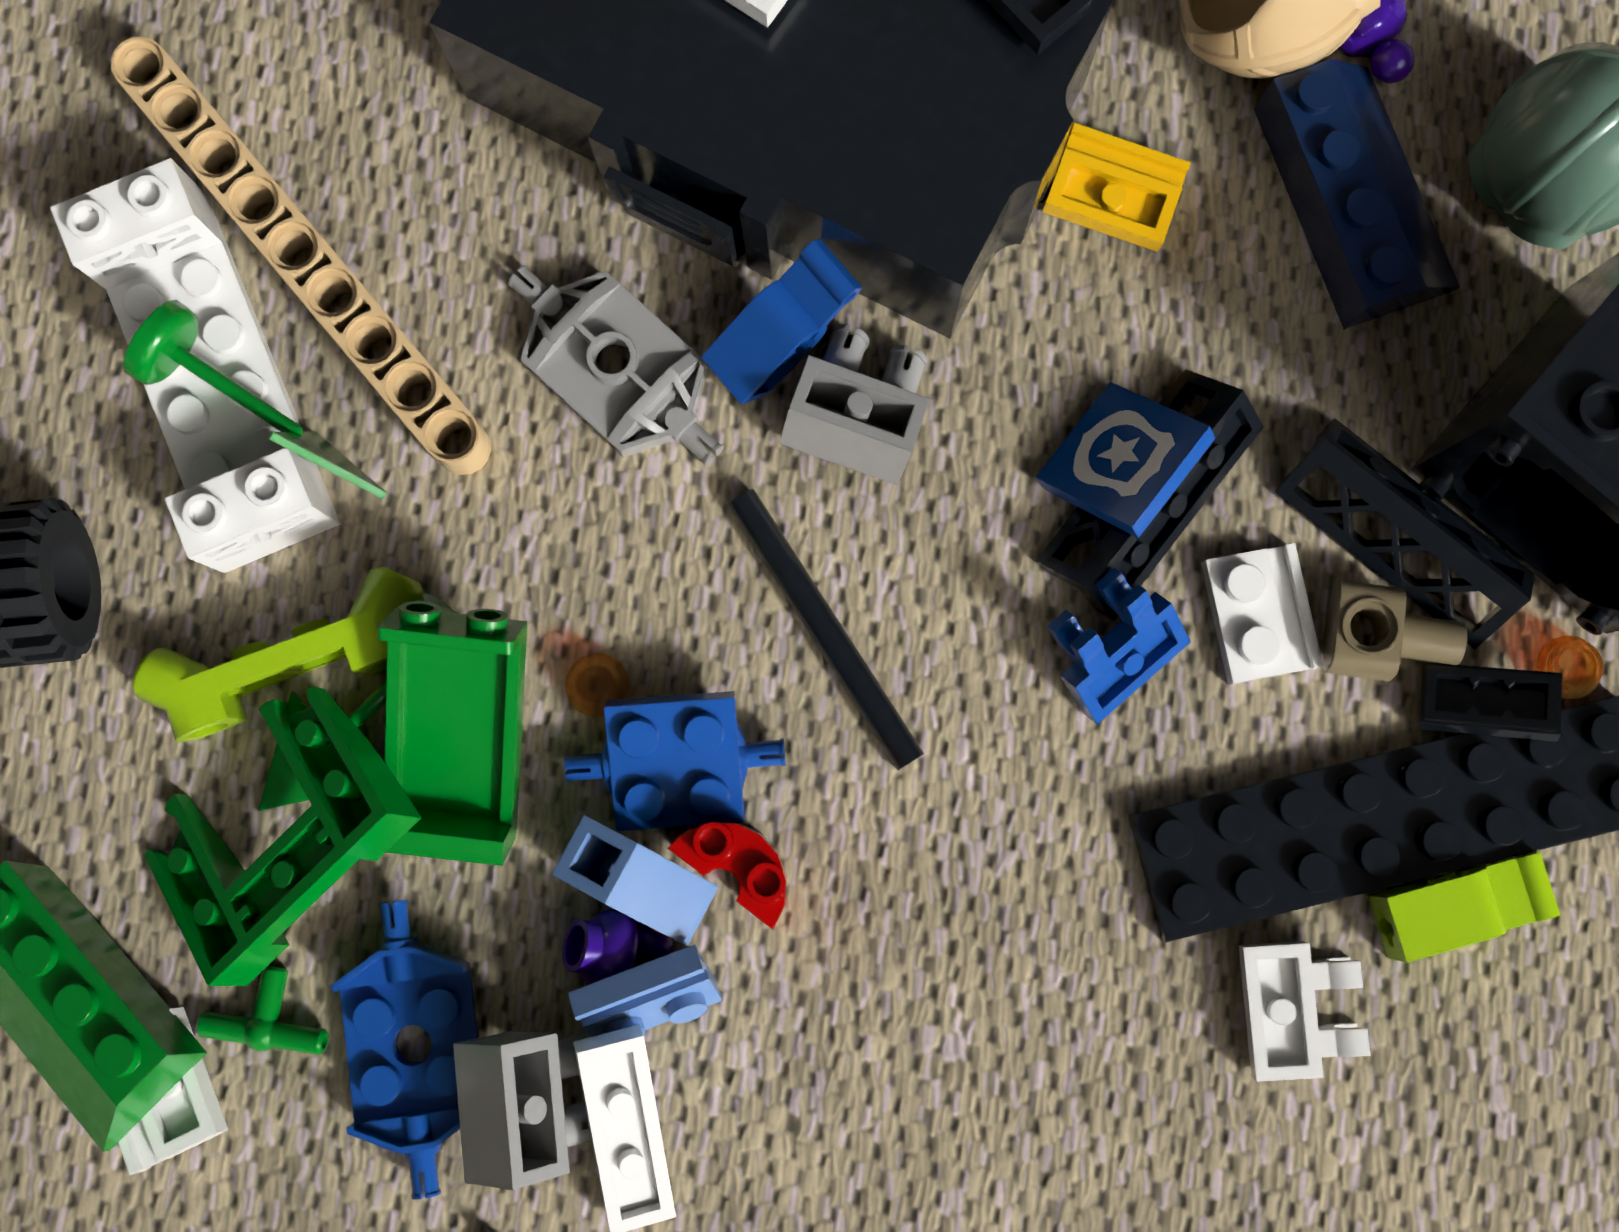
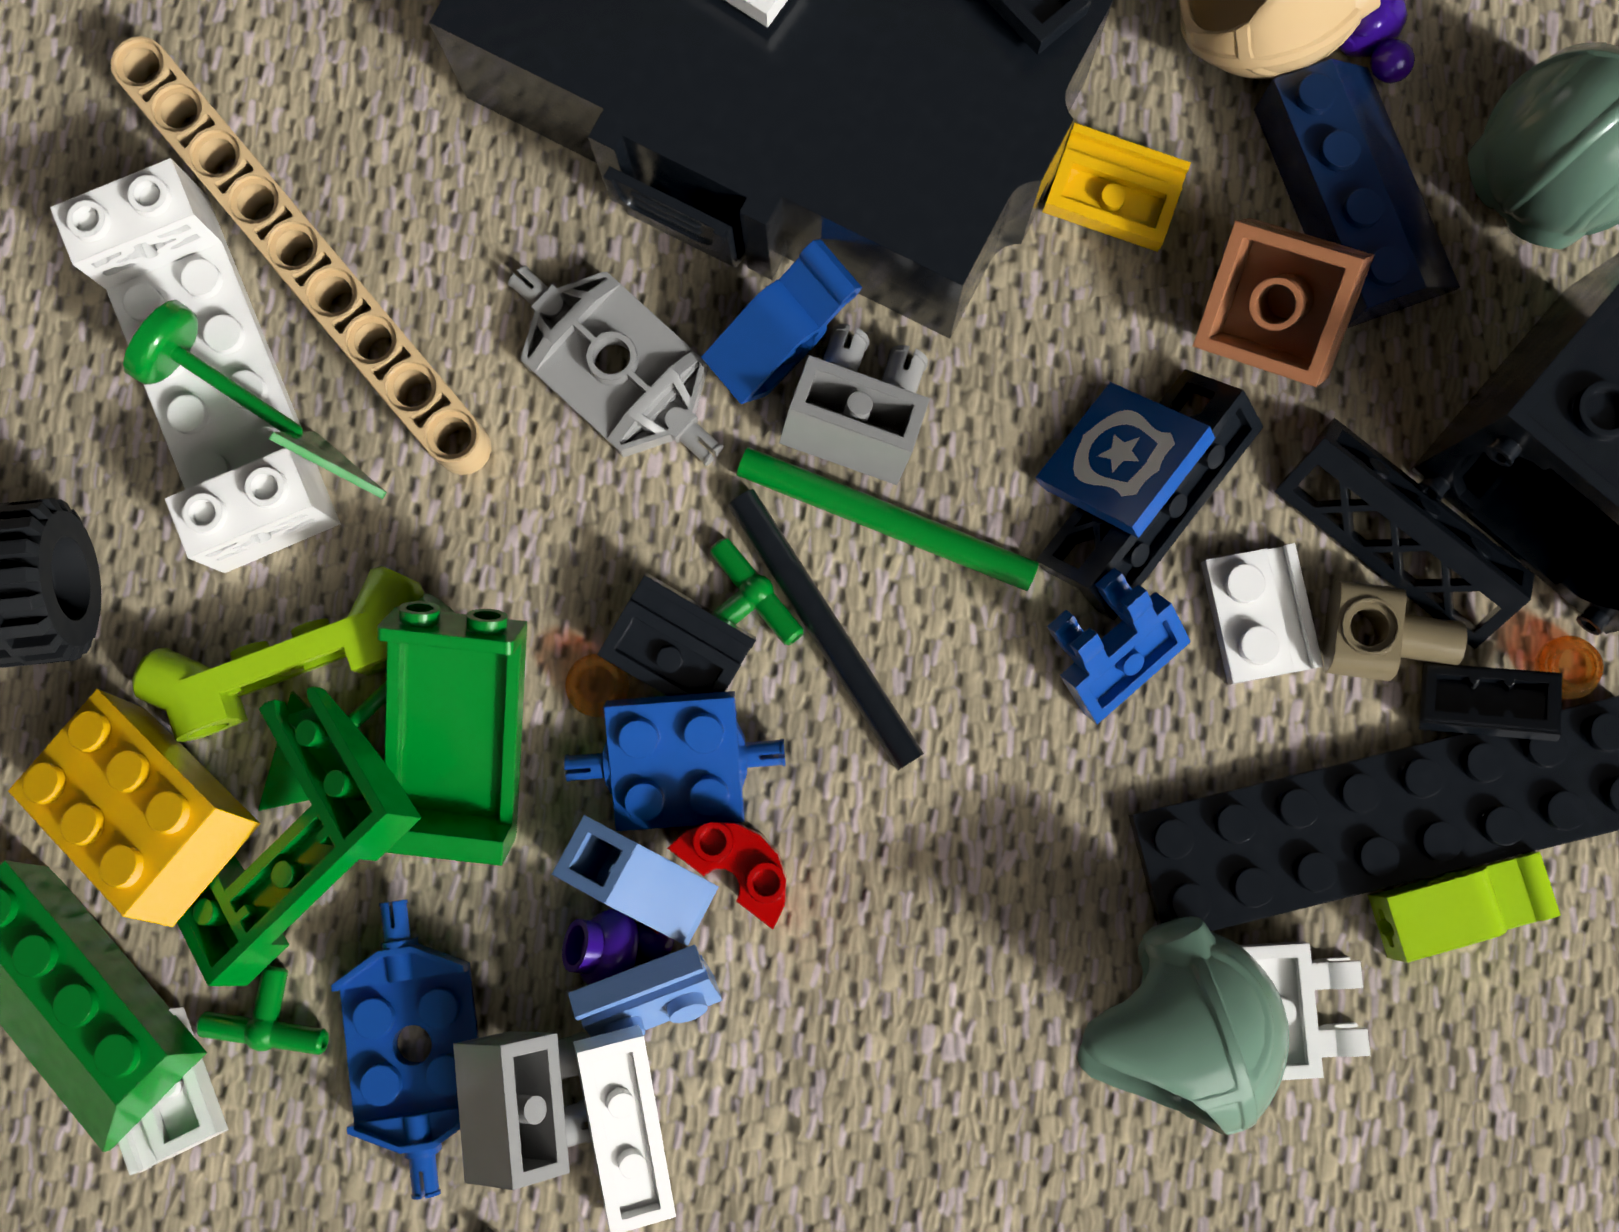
none -> yellow brick [8,689,261,927]
none -> black plate [597,573,756,696]
none -> green piece [710,538,804,645]
none -> green piece [737,447,1039,591]
none -> sand green piece [1078,916,1290,1135]
none -> nougat brick [1192,218,1374,387]

